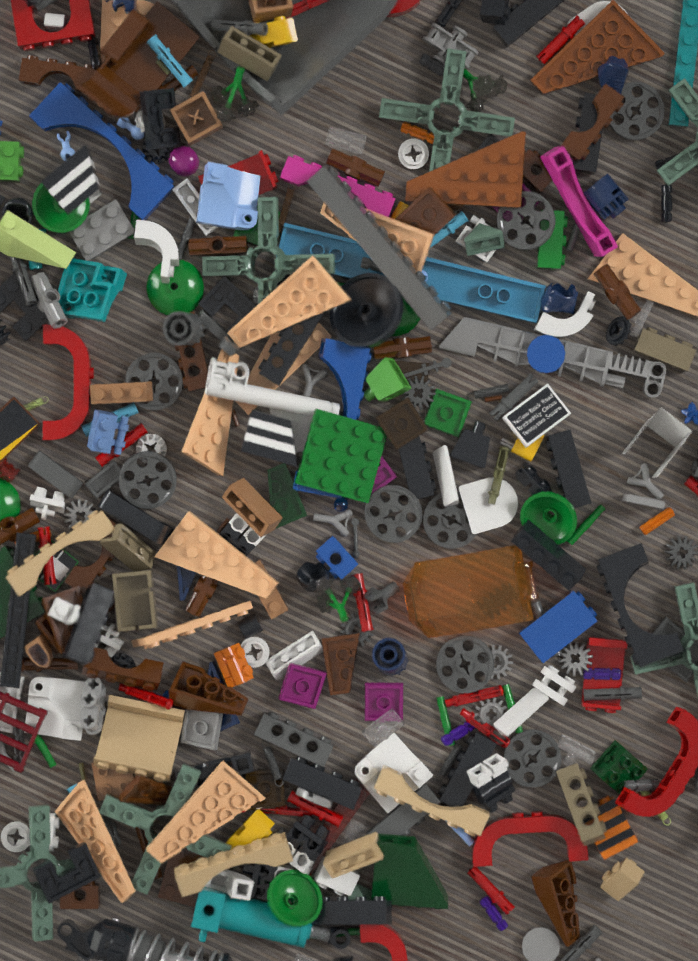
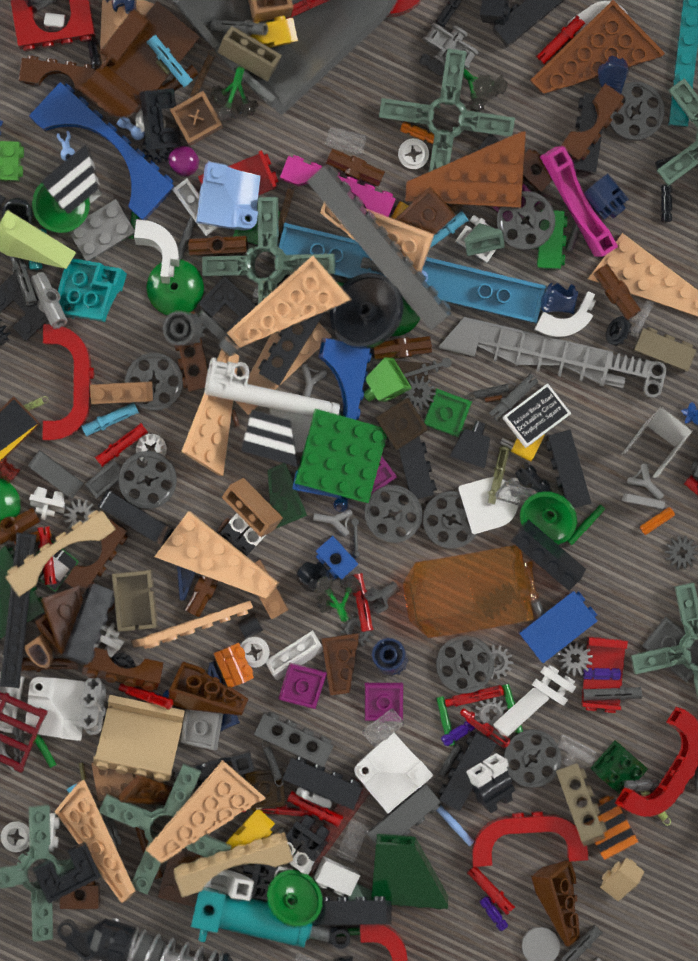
white bracket [48,597,81,625] -> none
medium blue brick [87,409,129,455] -> none
dark tan panel [100,523,156,571] -> none
tan panel [323,832,384,879] -> none
tan arch [374,765,490,836] -> none
white slope [433,445,459,507] -> none
blue tile [527,335,565,373] -> none
black arch [596,543,684,669] -> none
none -> clear tile [495,478,538,506]

